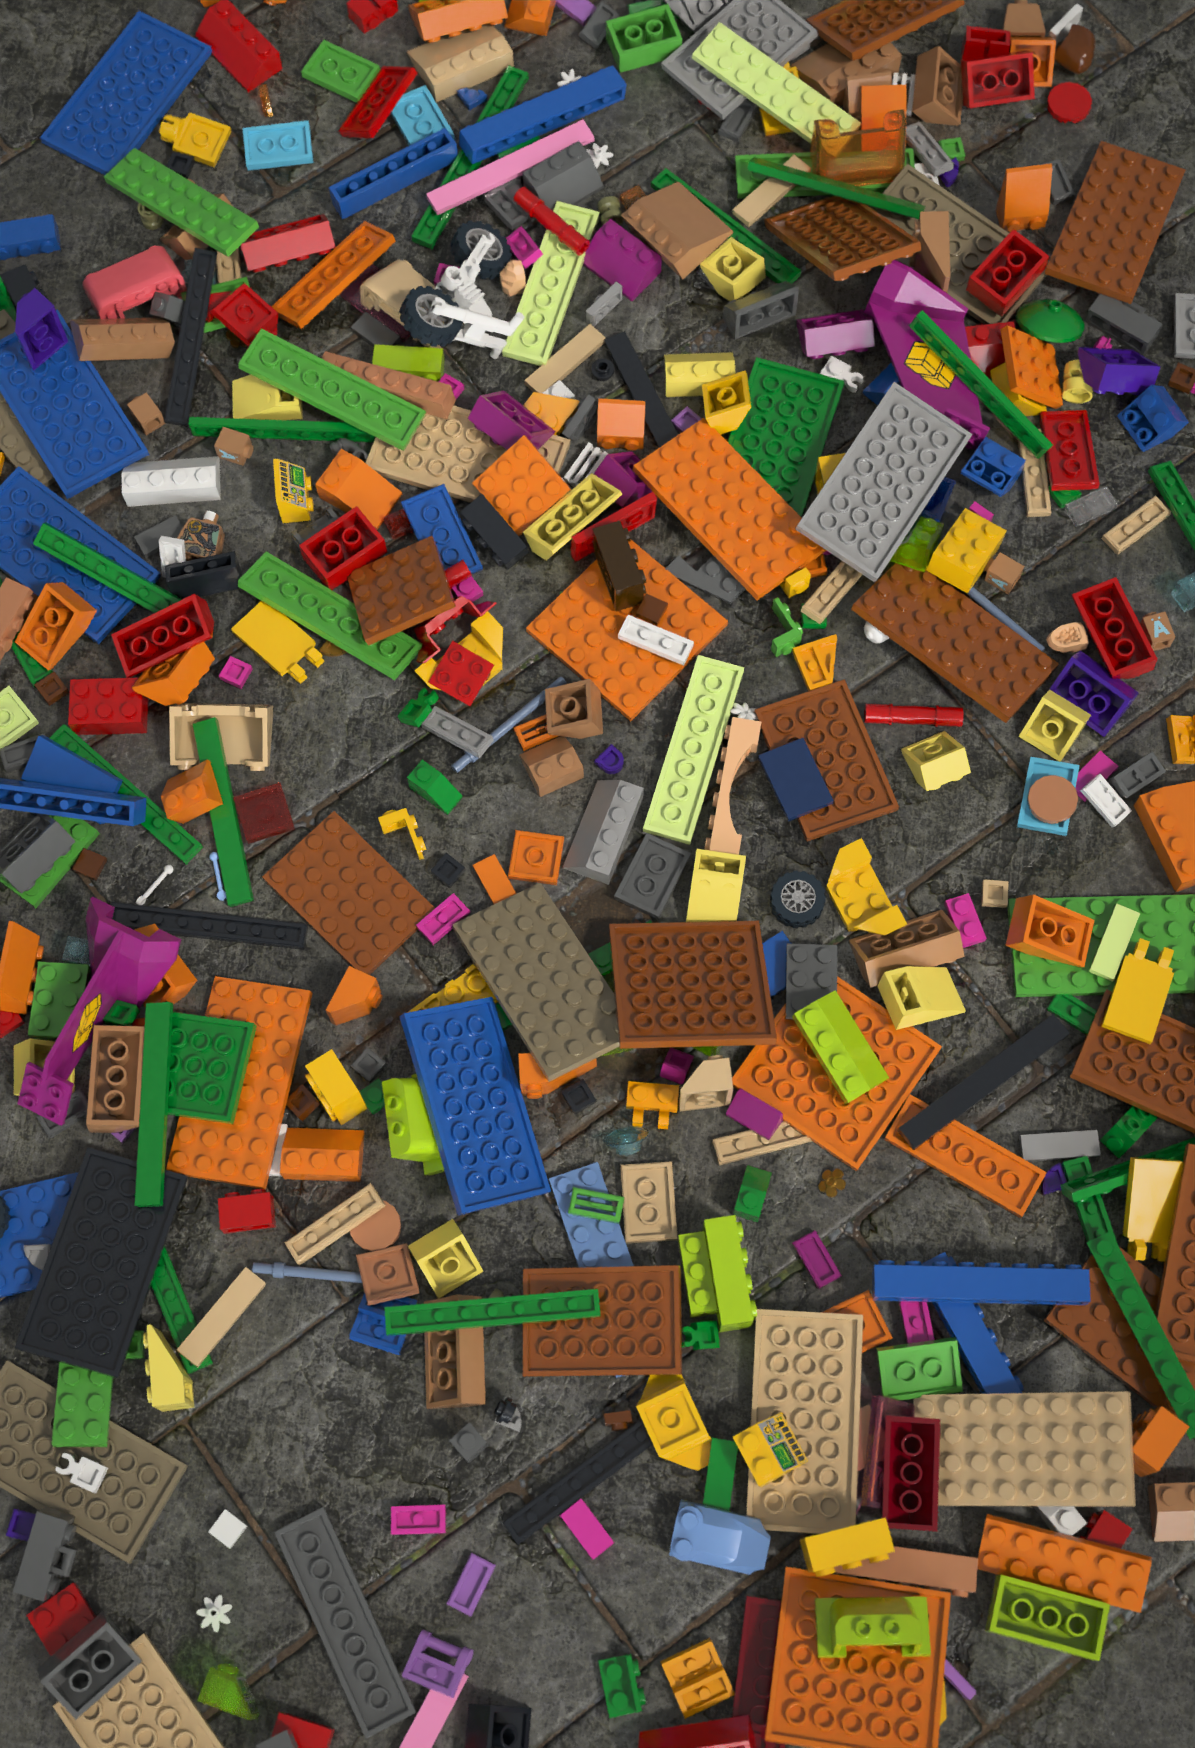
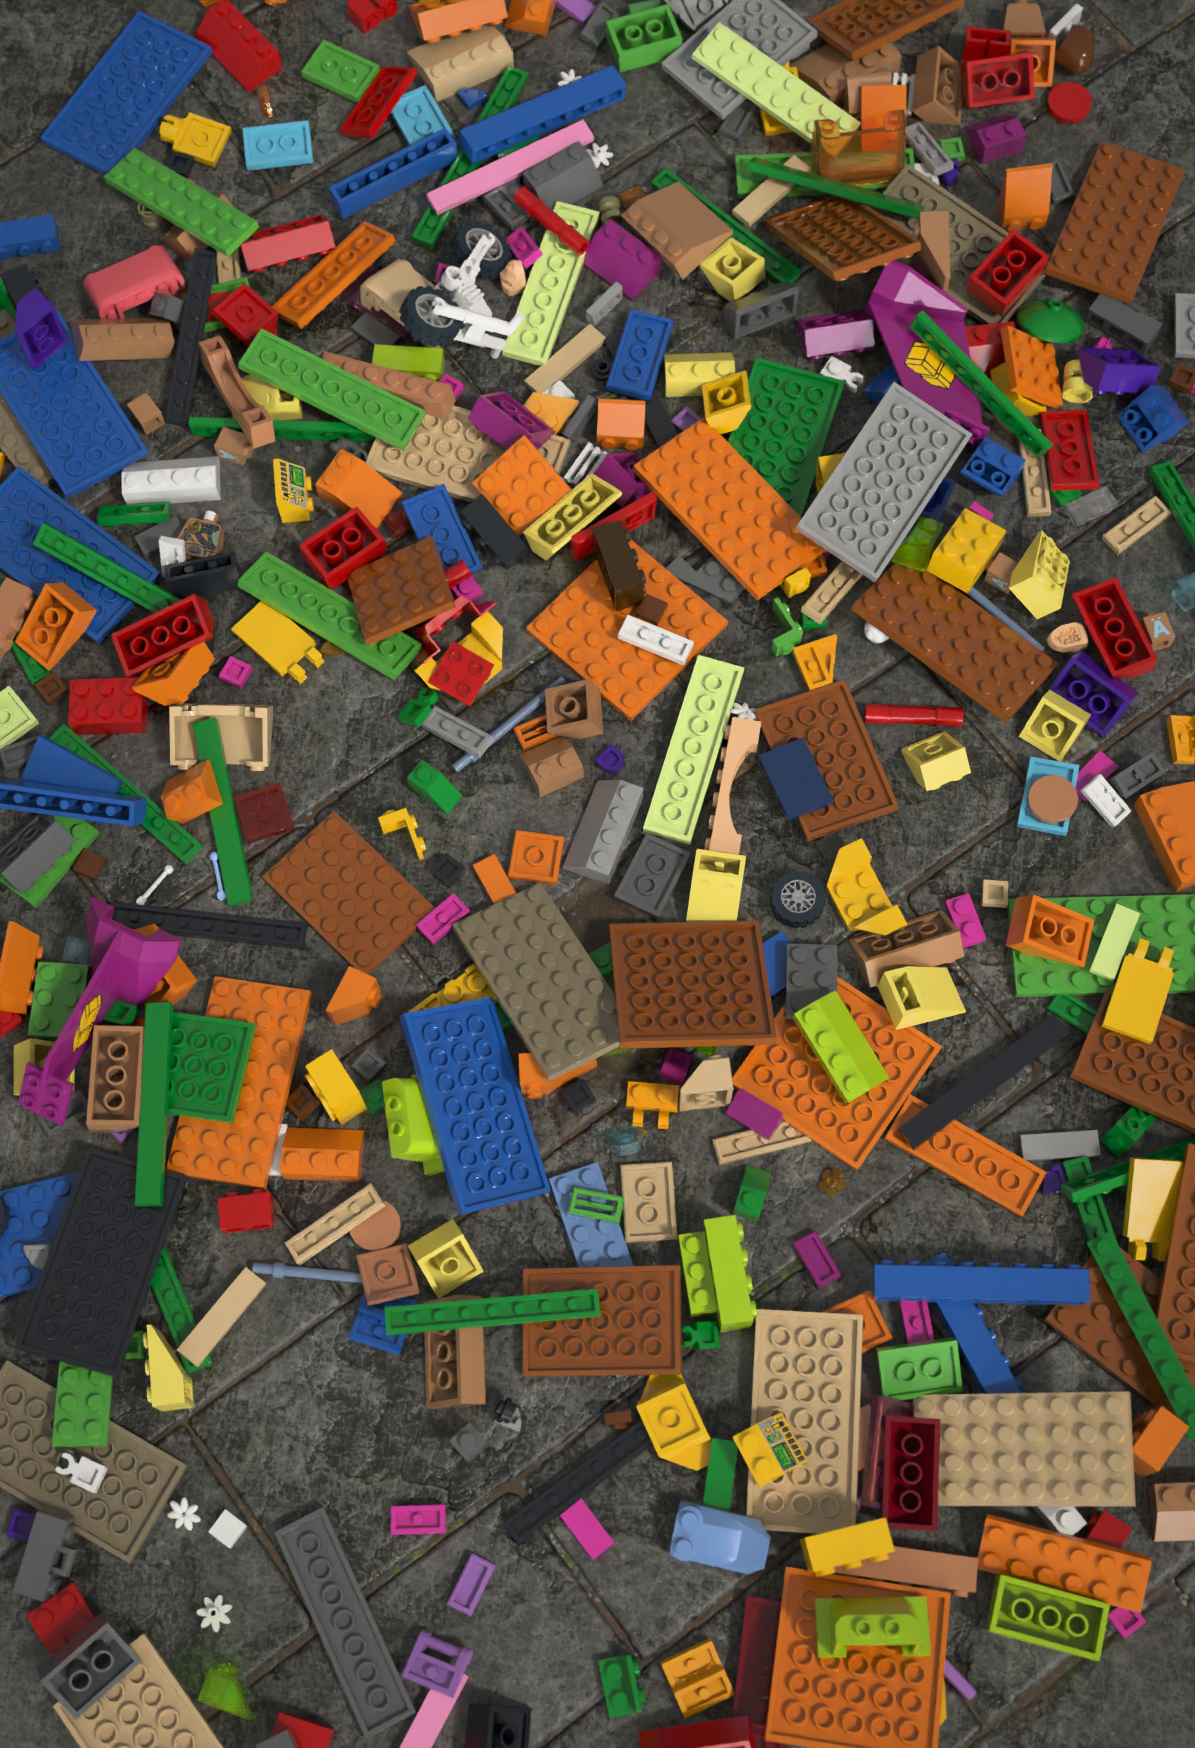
none -> green plate [97,501,171,527]
none -> white plant [167,1497,201,1530]
none -> nougat arch [199,336,275,448]
none -> blue tile [606,309,674,401]
none -> magenta slope [964,114,1027,165]
none -> light yellow slope [1009,530,1070,619]
none -> dark pink plate [1108,1607,1146,1639]

